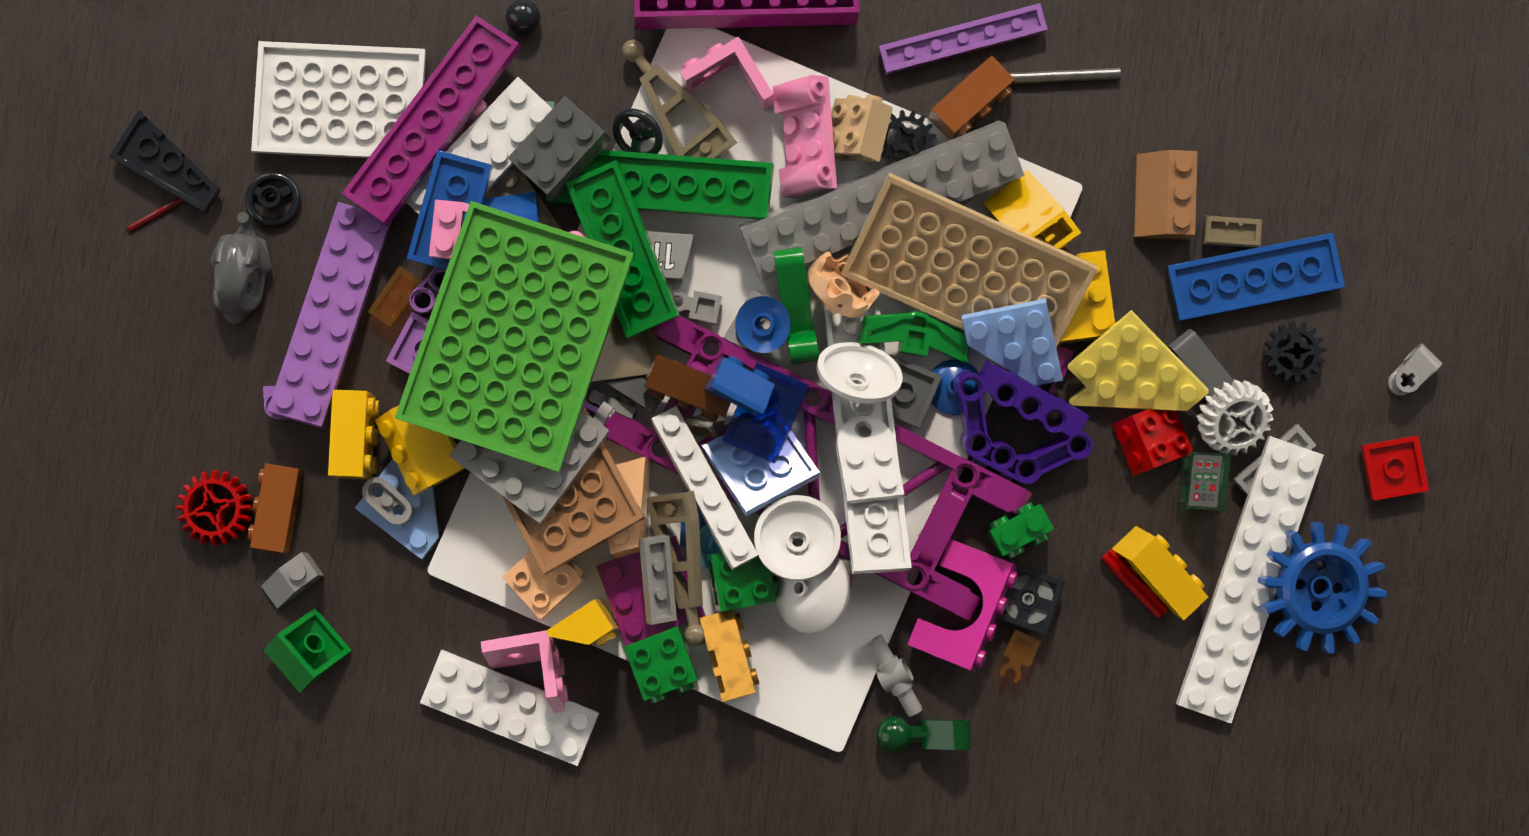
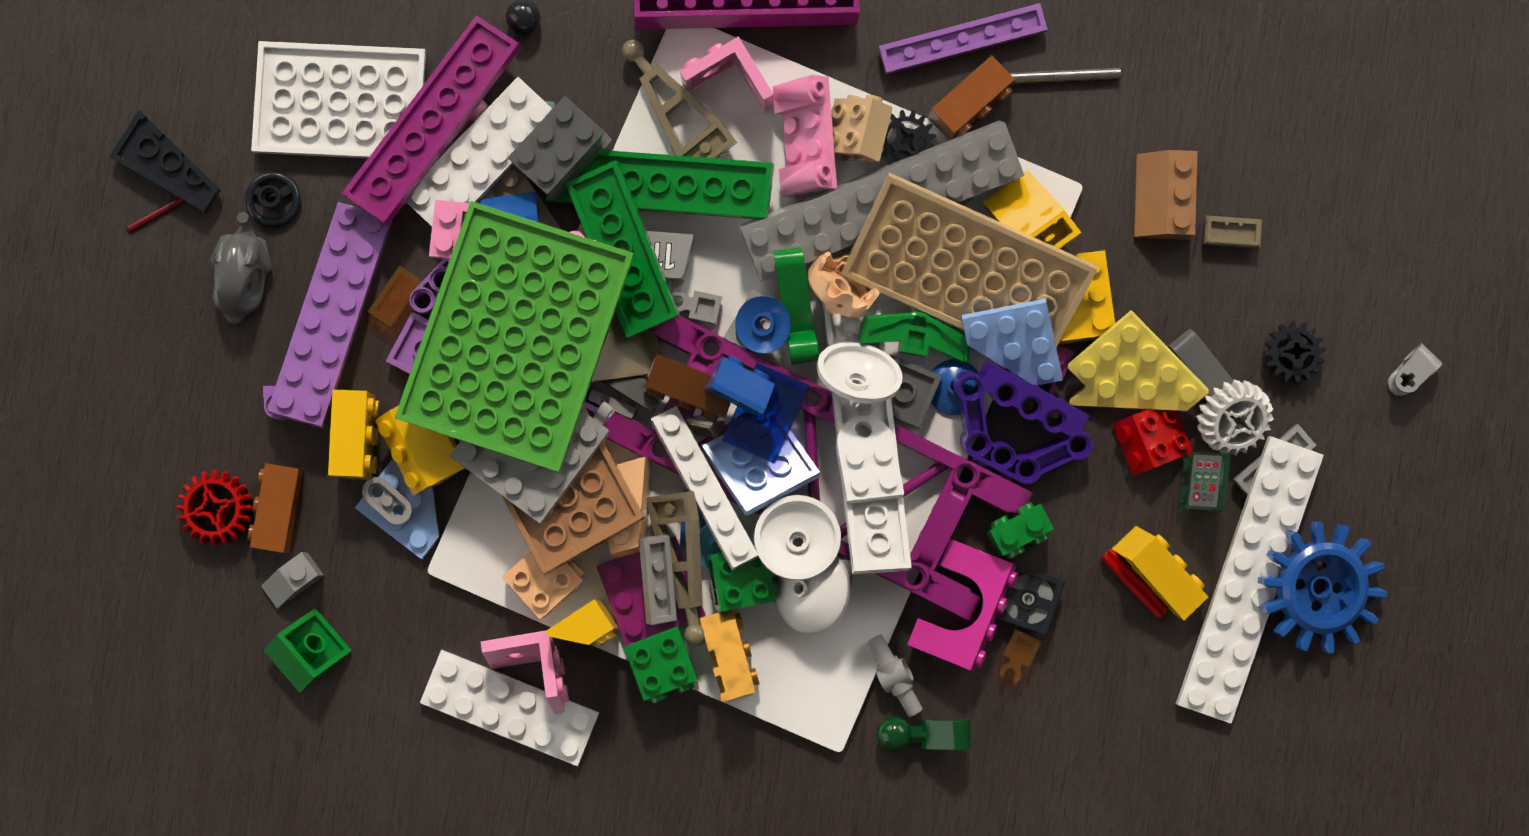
blue plate [407,150,493,270] -> none
black piece [612,108,663,154] -> none
blue plate [1166,233,1345,322] -> none
red plate [1360,435,1429,501] -> none

